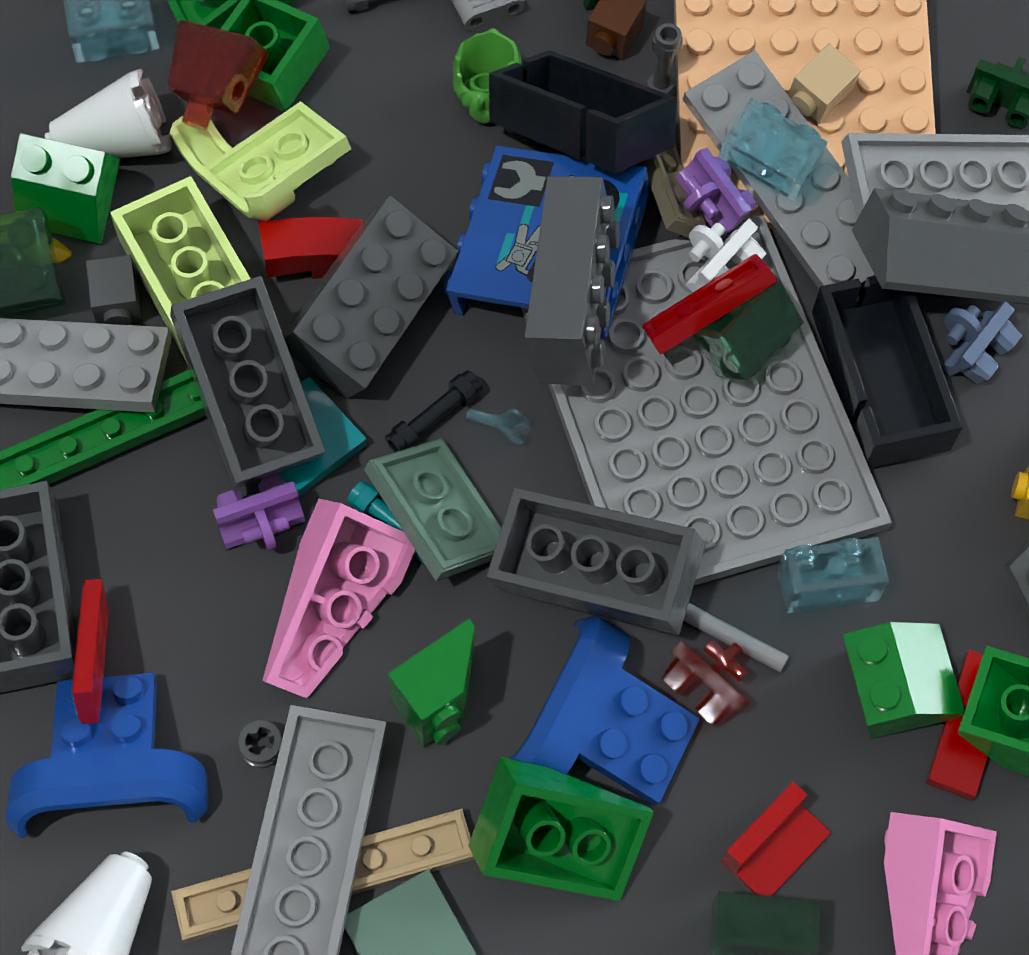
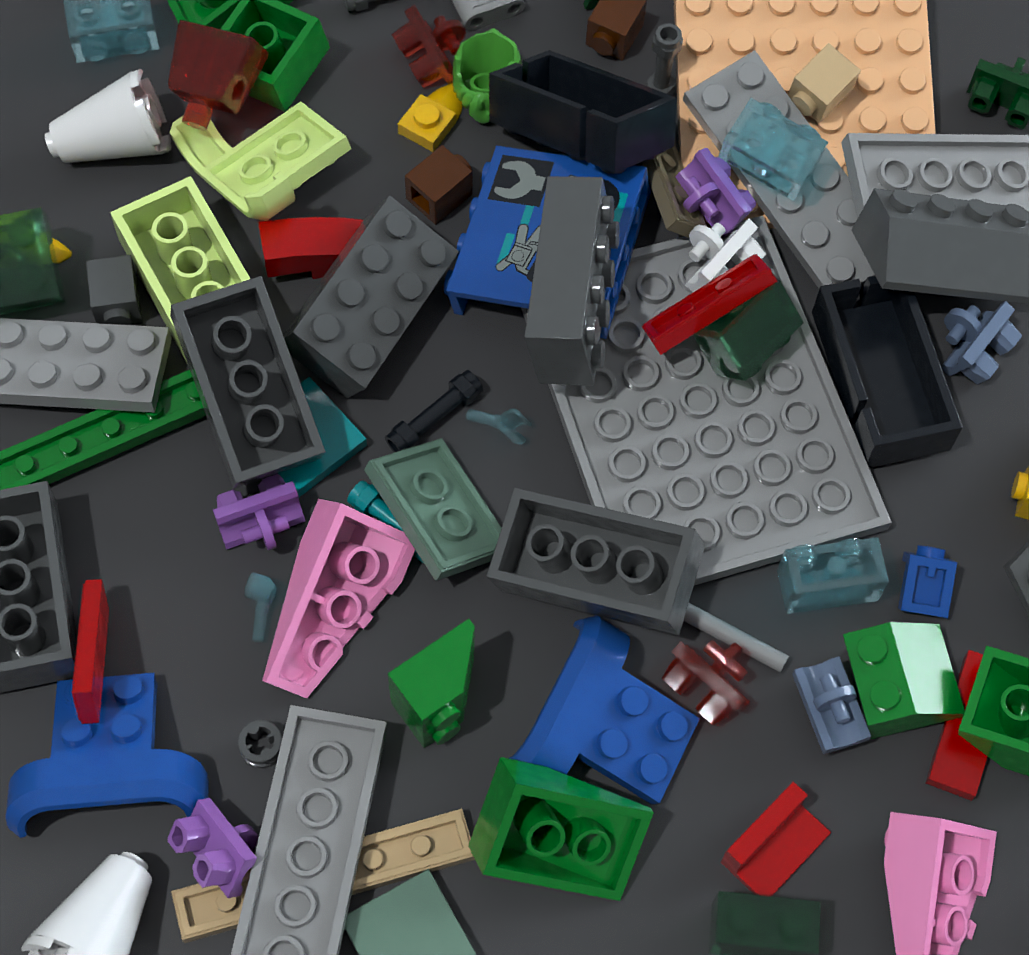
green slope [11,133,120,244] -> none
none -> medium lavender hips [168,798,258,898]
none -> clear light blue hand [244,573,277,642]
none -> clear red hips [392,5,466,88]
none -> yellow plate [397,83,463,152]
none -> reddish brown brick [405,145,473,225]
none -> sand blue hips [792,656,871,755]
none -> blue bracket [898,545,957,618]

